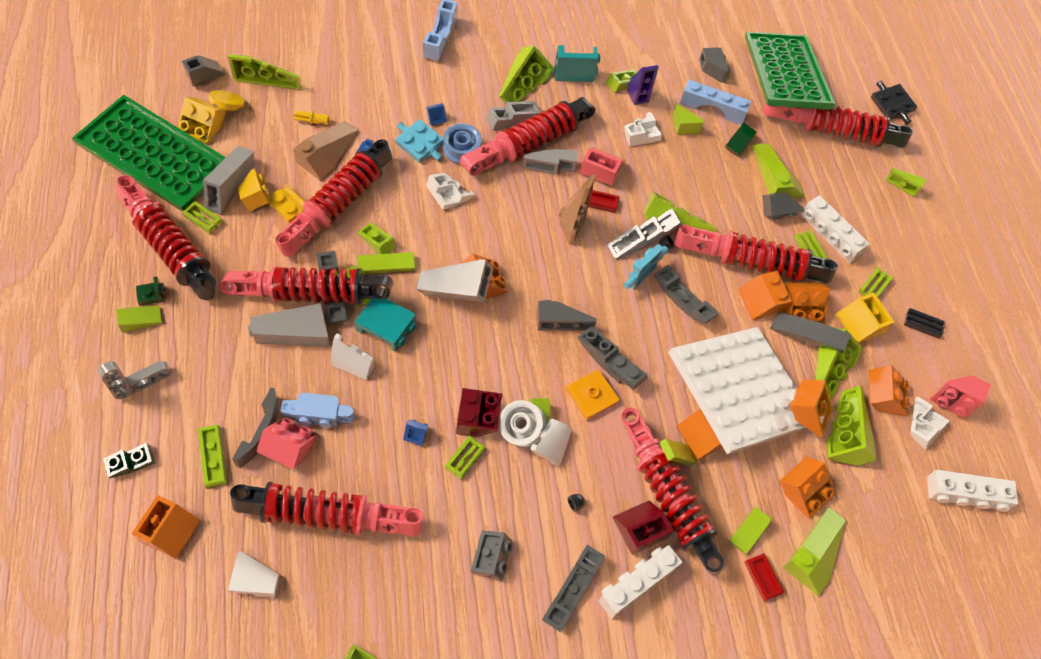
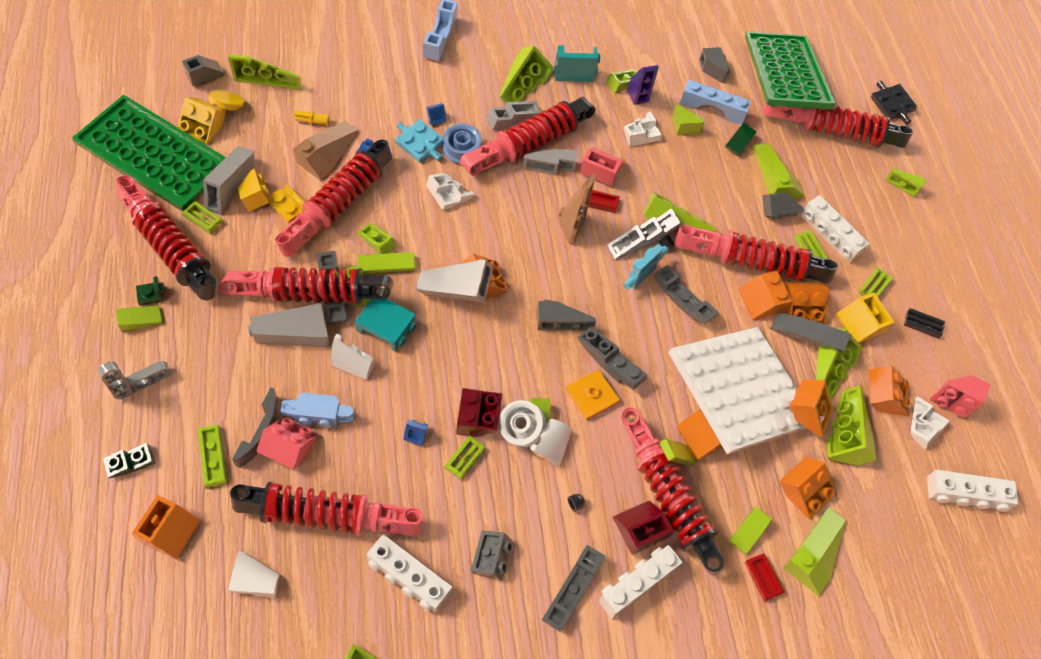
none -> white brick [366,534,452,614]

